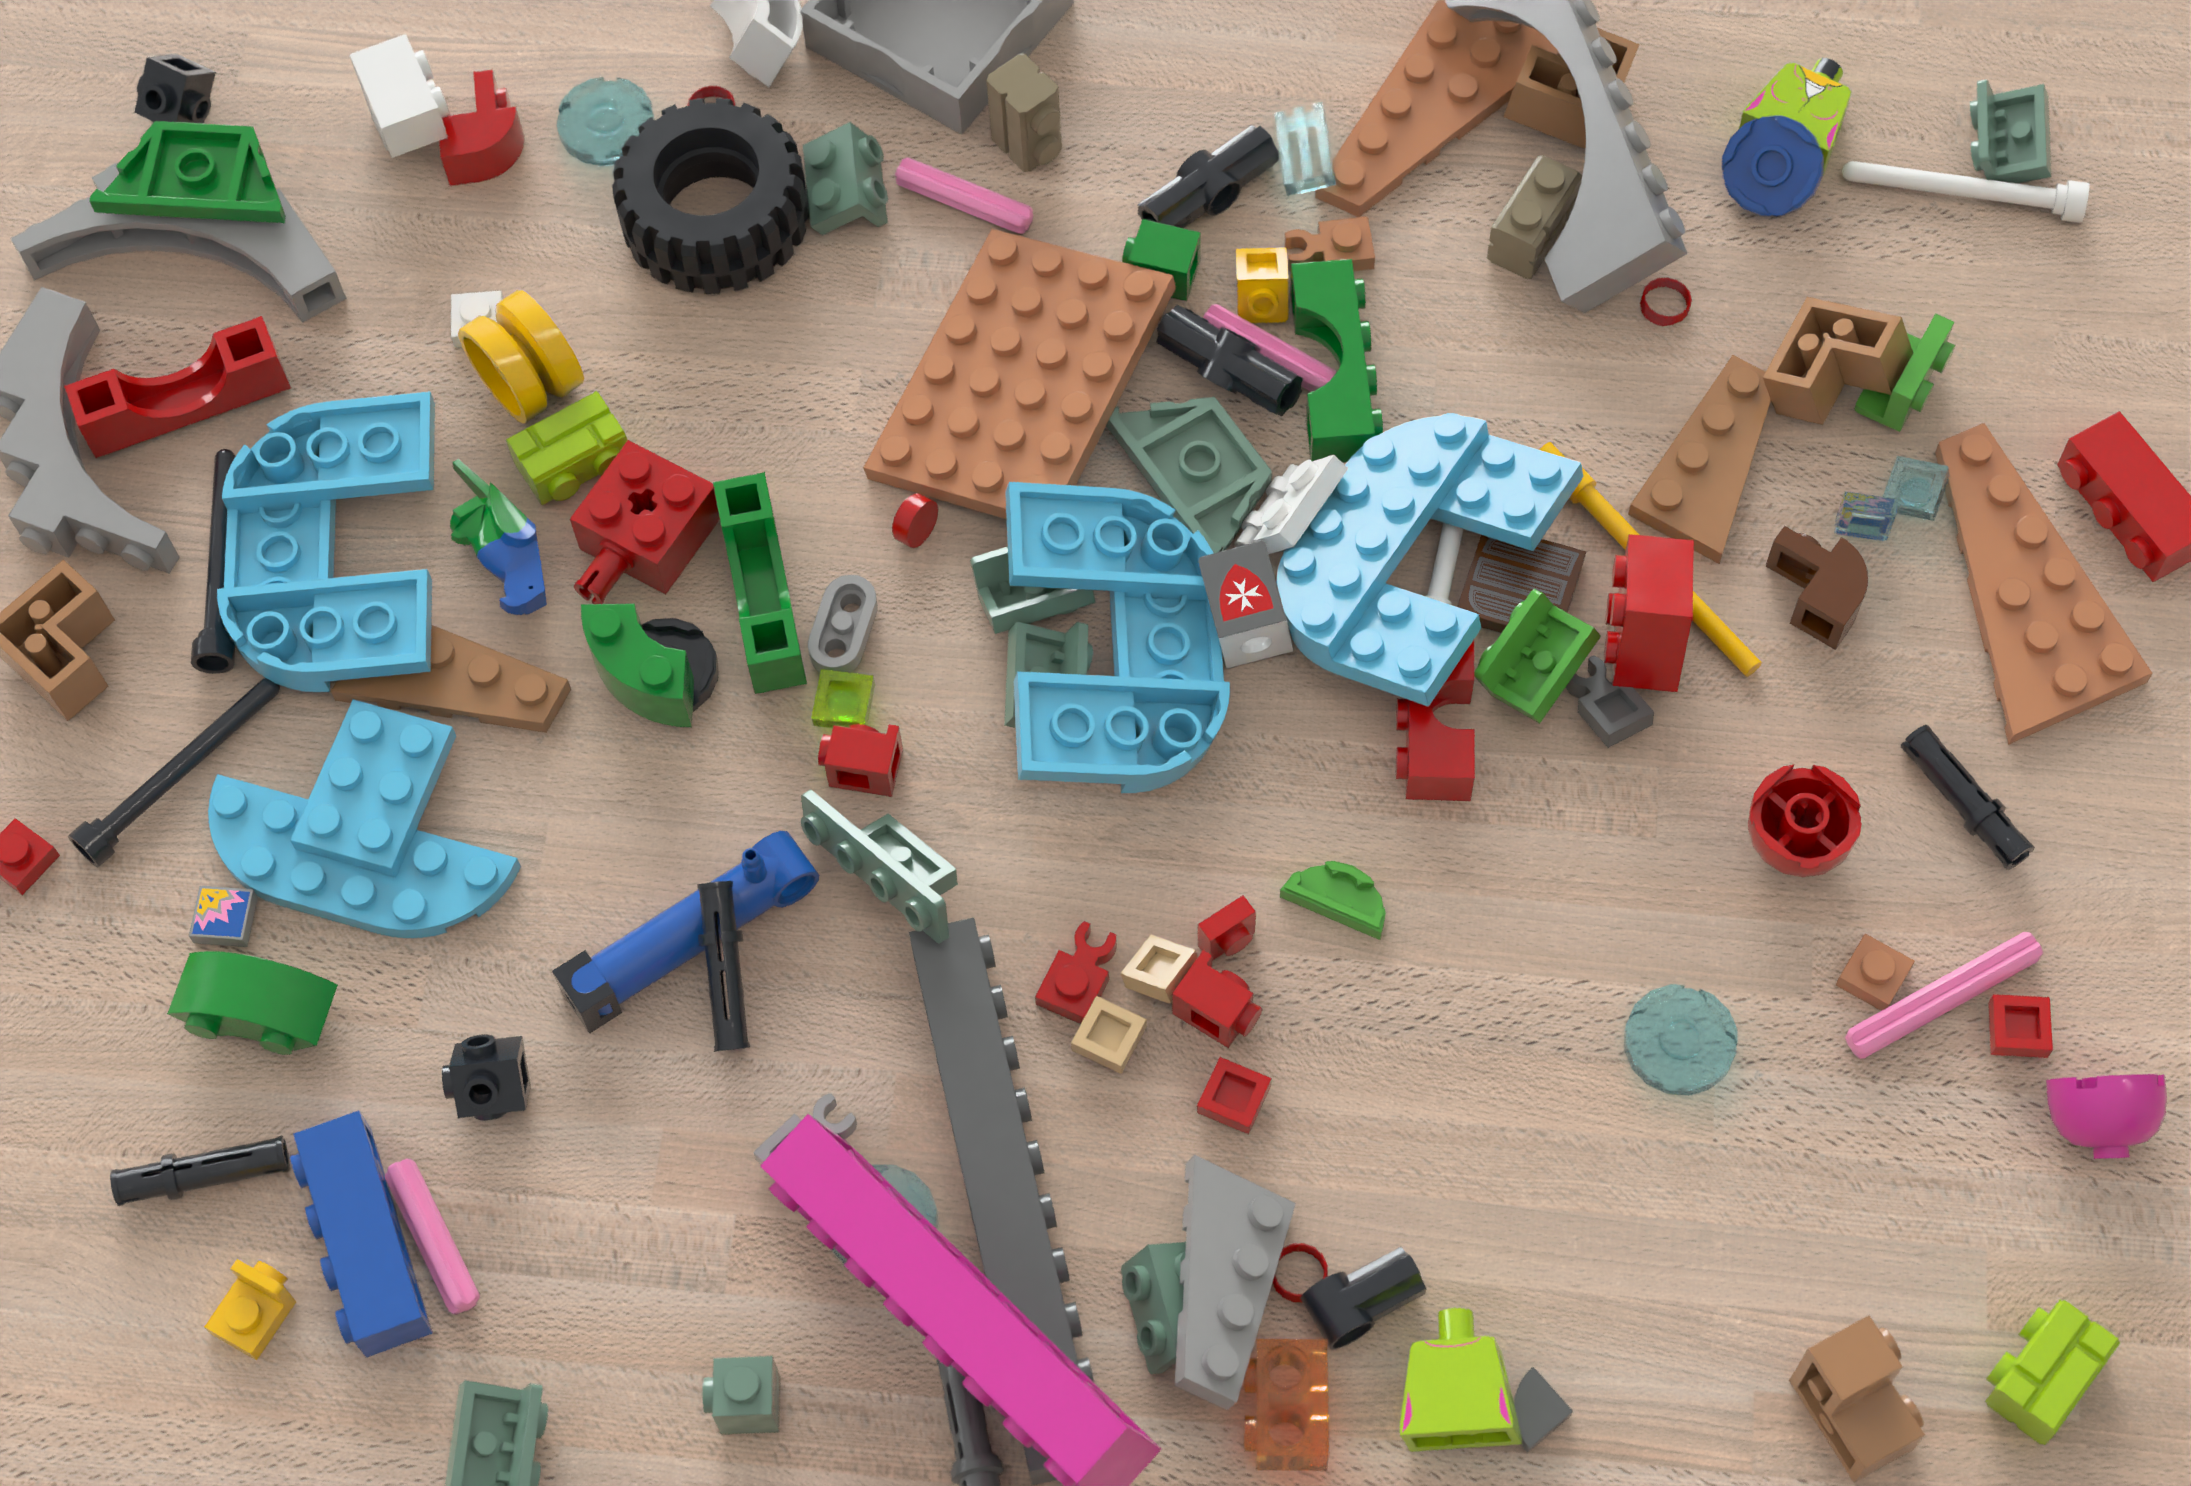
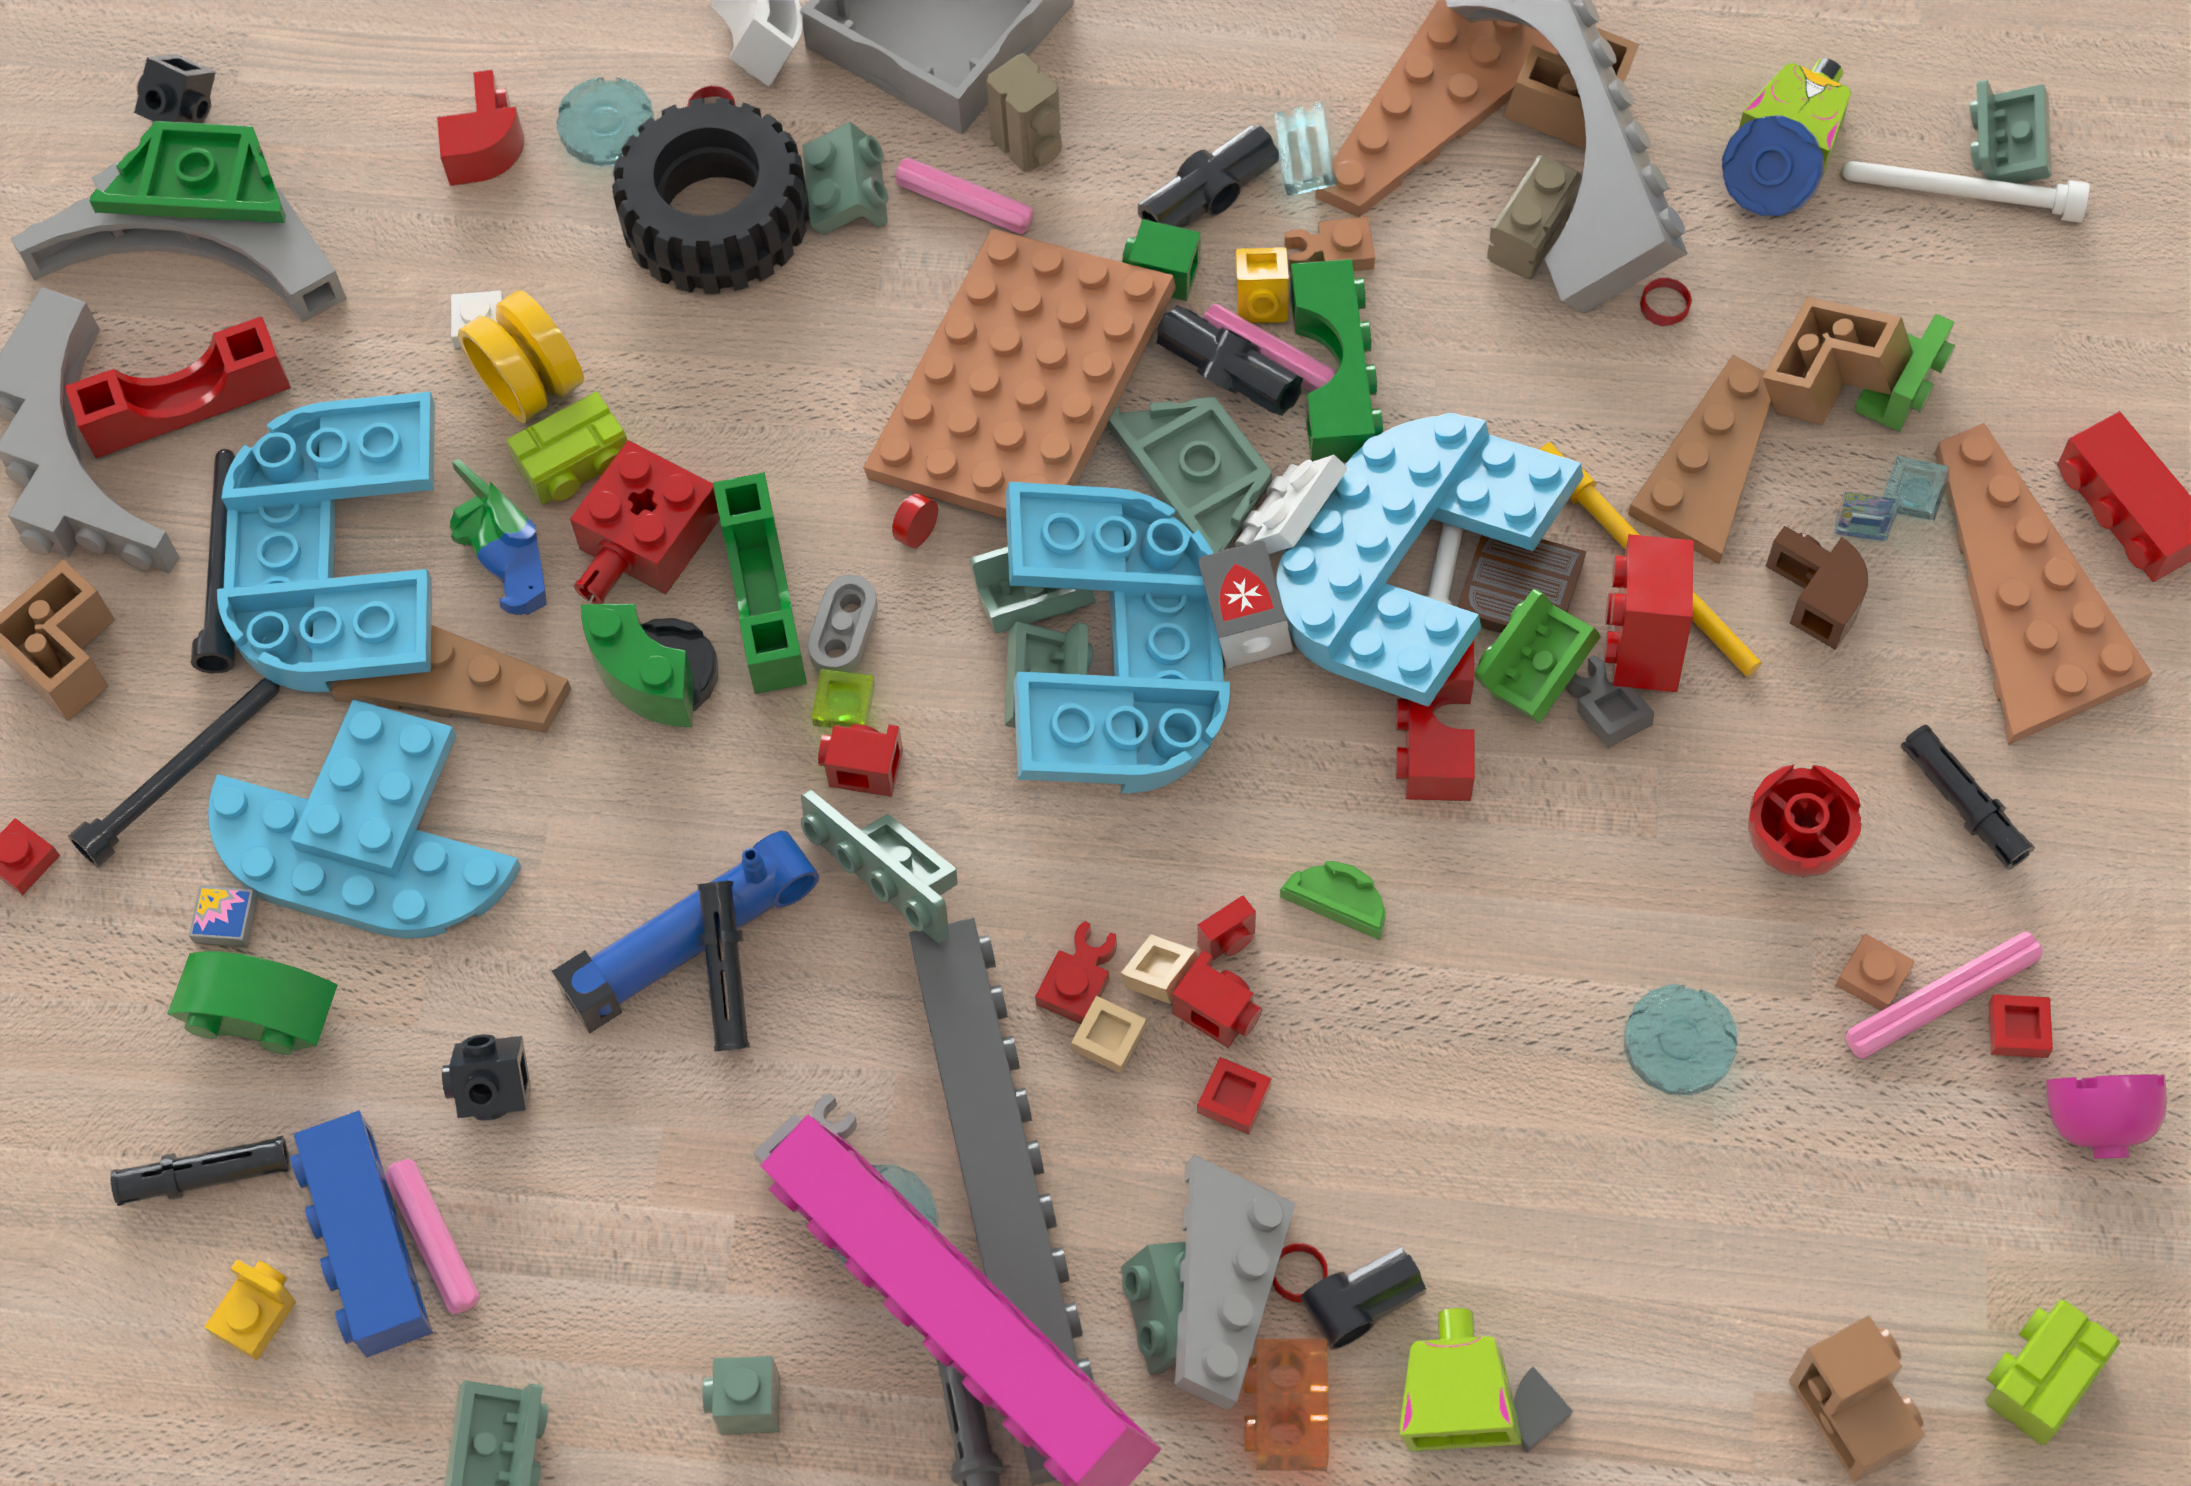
white brick [349,34,450,158] -> none

